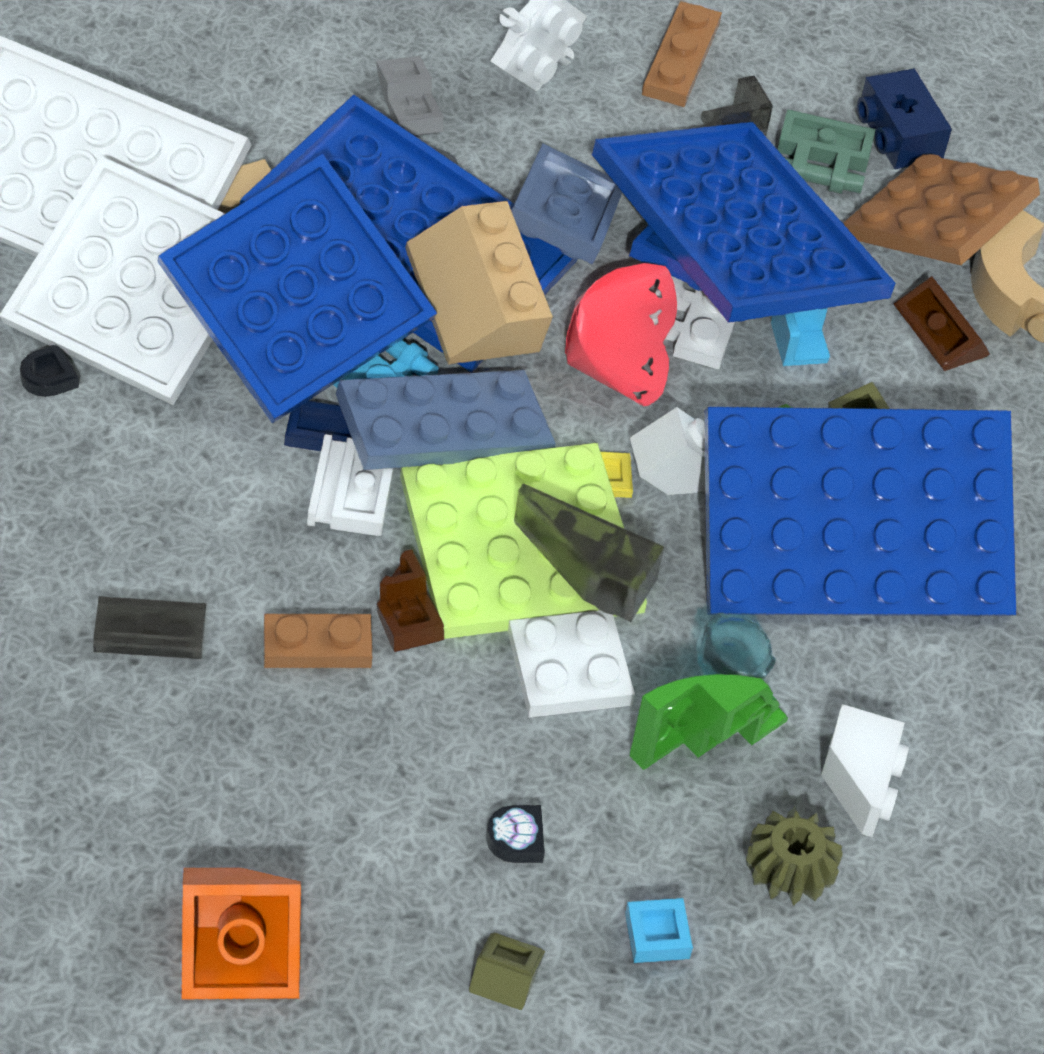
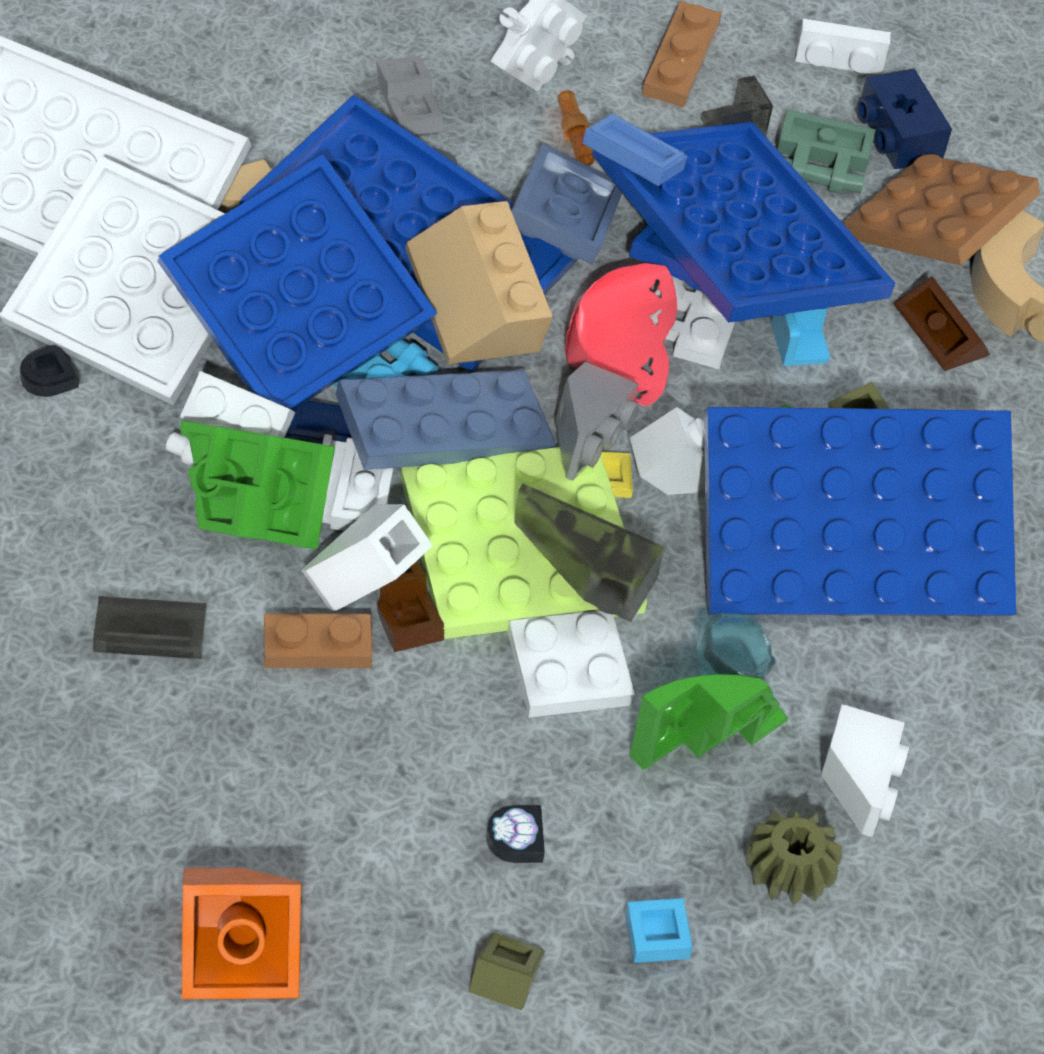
none -> white plate [166,371,295,467]
none -> bright green slope [180,420,335,549]
none -> white slope [301,504,433,611]
none -> light grey slope [555,362,639,481]
none -> clear orange bar [557,90,595,166]
none -> medium blue tile [582,114,688,186]
none -> white plate [795,19,891,75]

